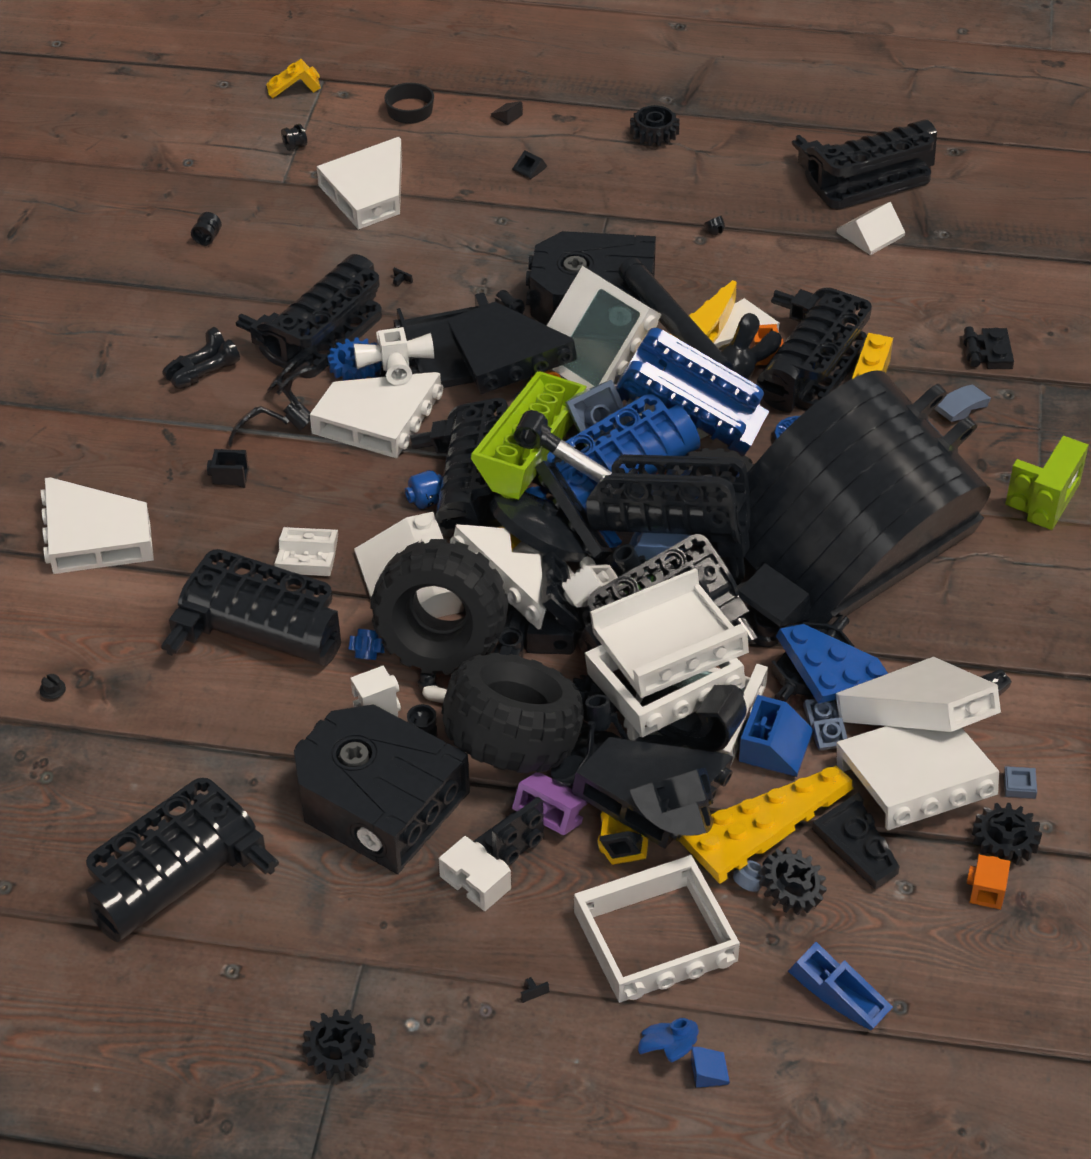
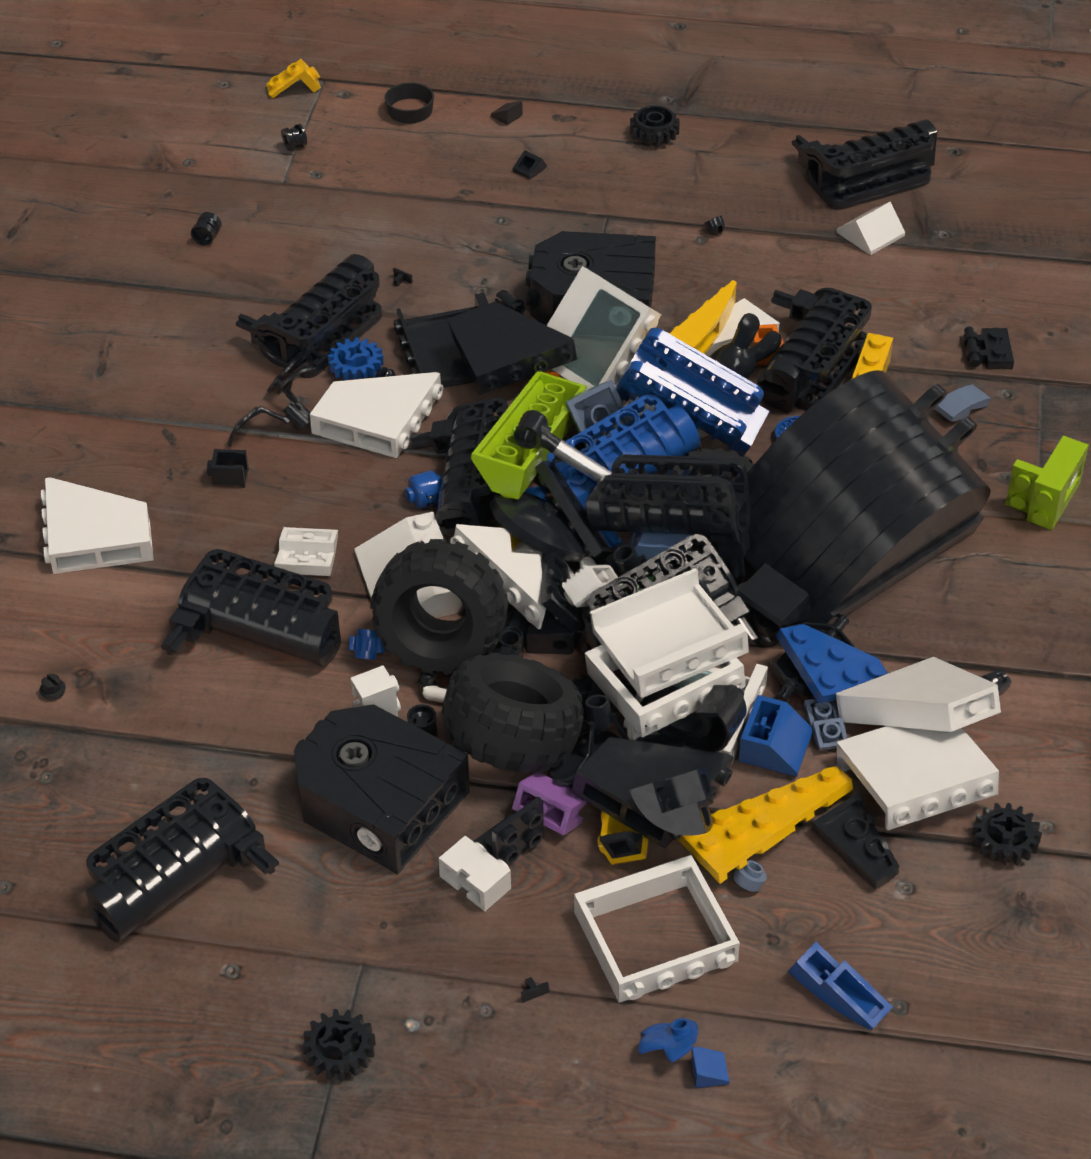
black piece [162,327,240,389] -> none
white slope [317,137,402,230] -> none
white brick [353,327,434,385] -> none
black piece [618,257,733,371] -> none
black gear [758,847,827,915] -> none
orange brick [967,854,1010,910] -> none
sand blue tile [1003,766,1037,799] -> none

